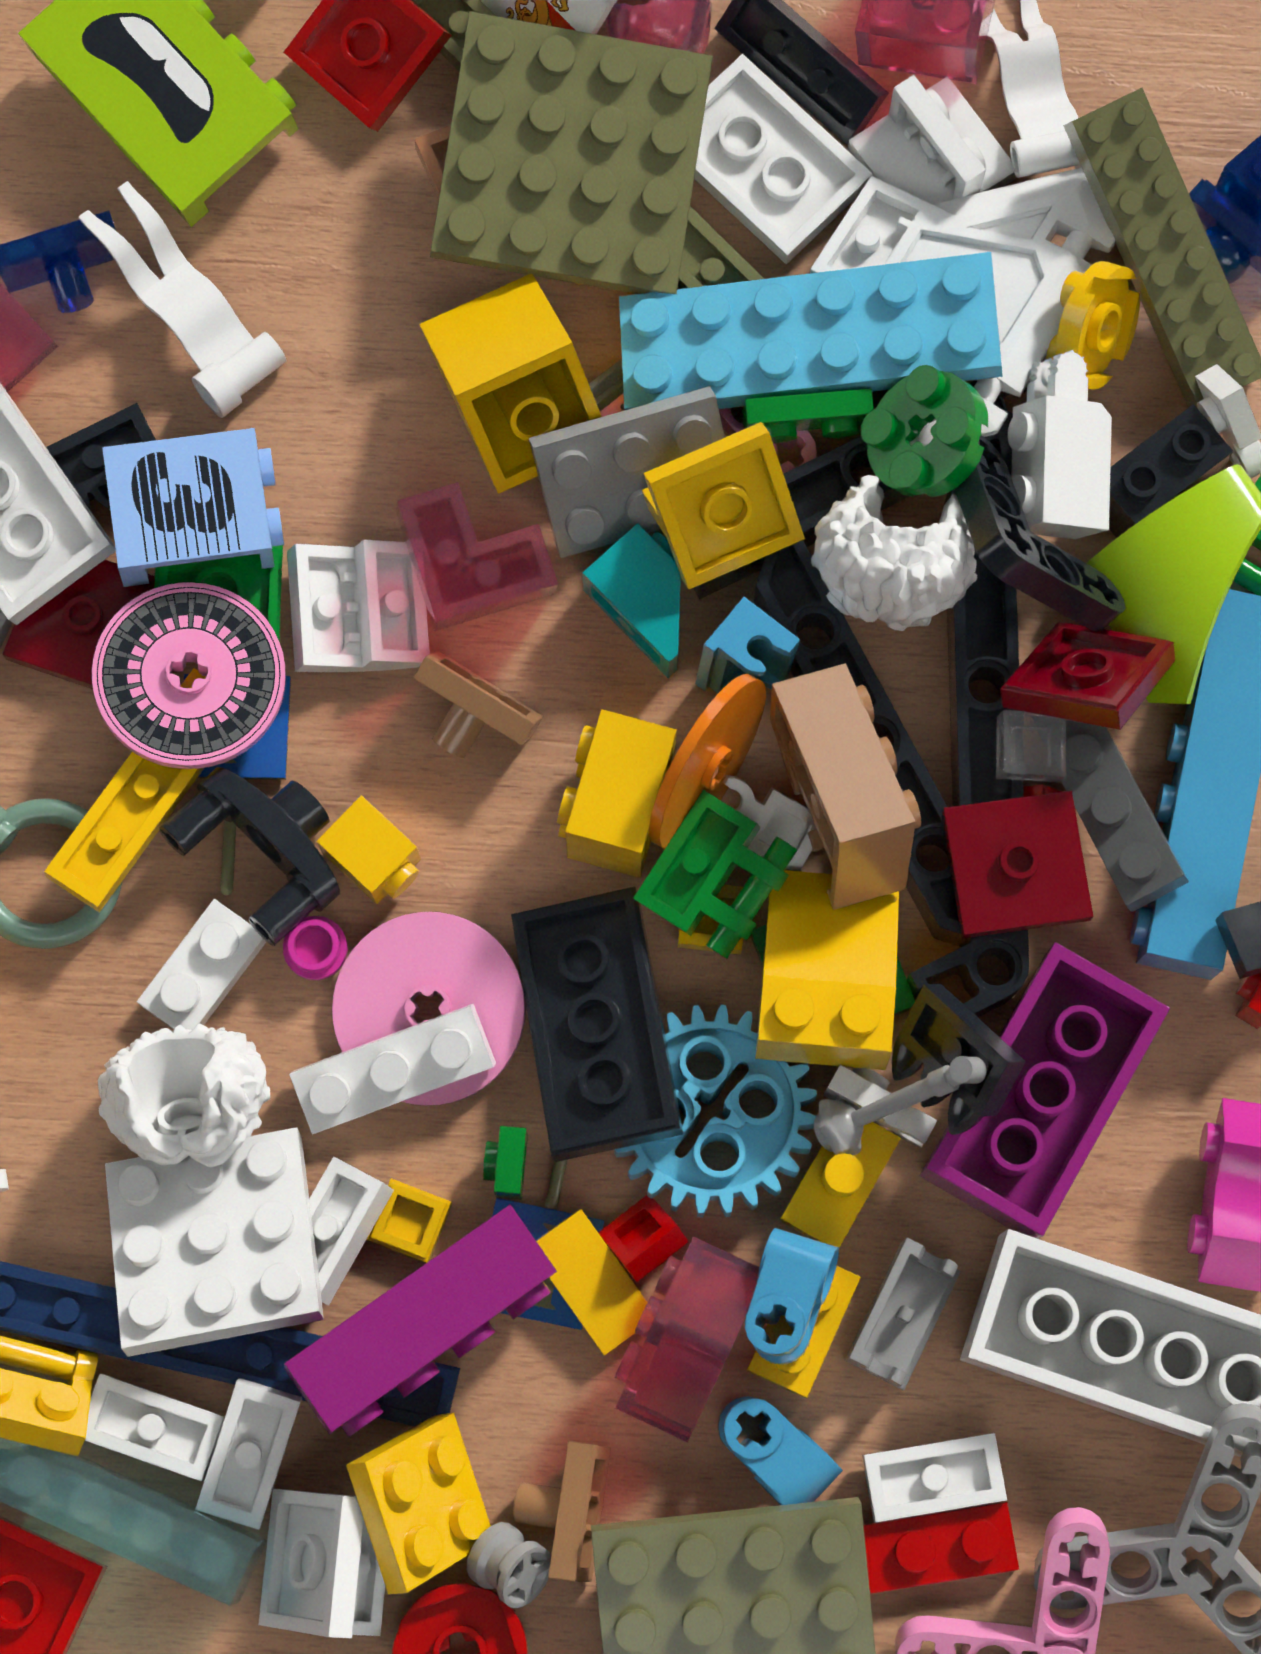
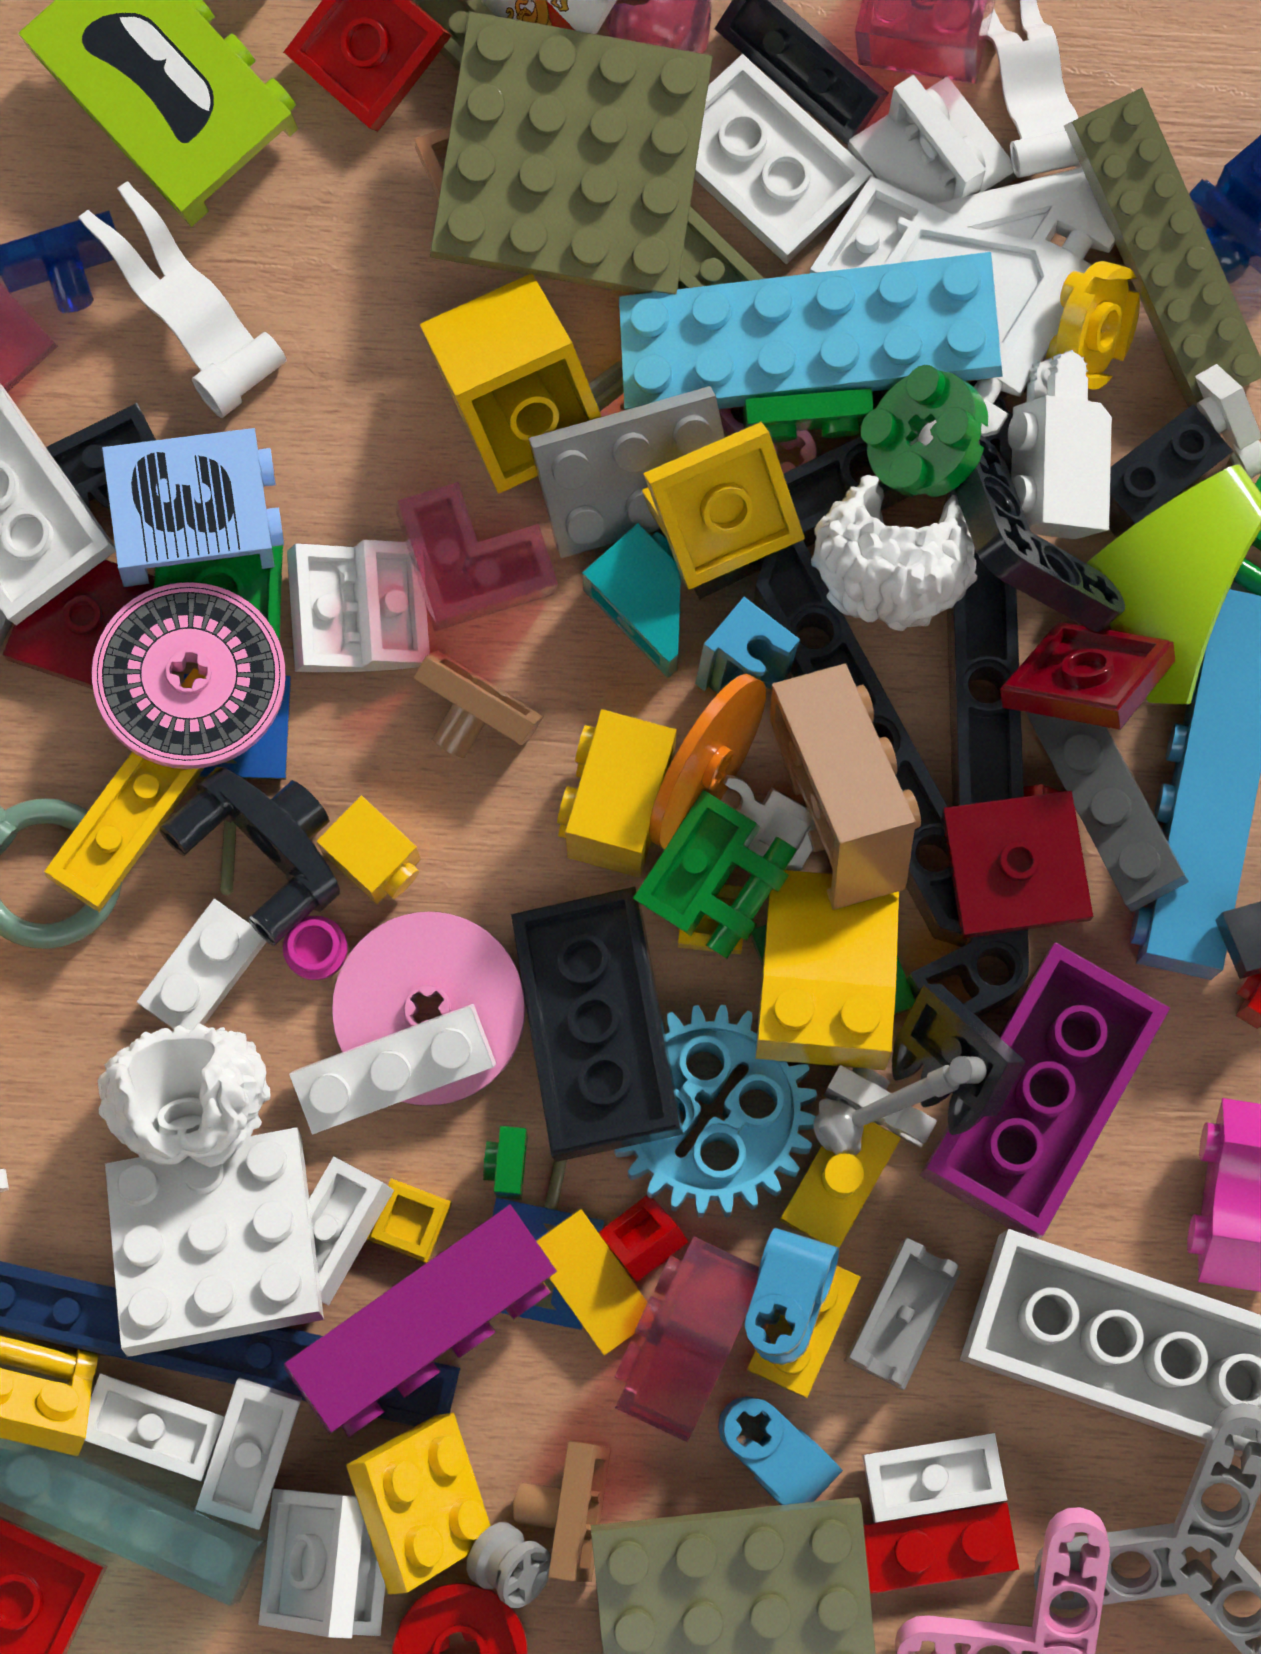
clear tile [996,710,1066,783] -> none

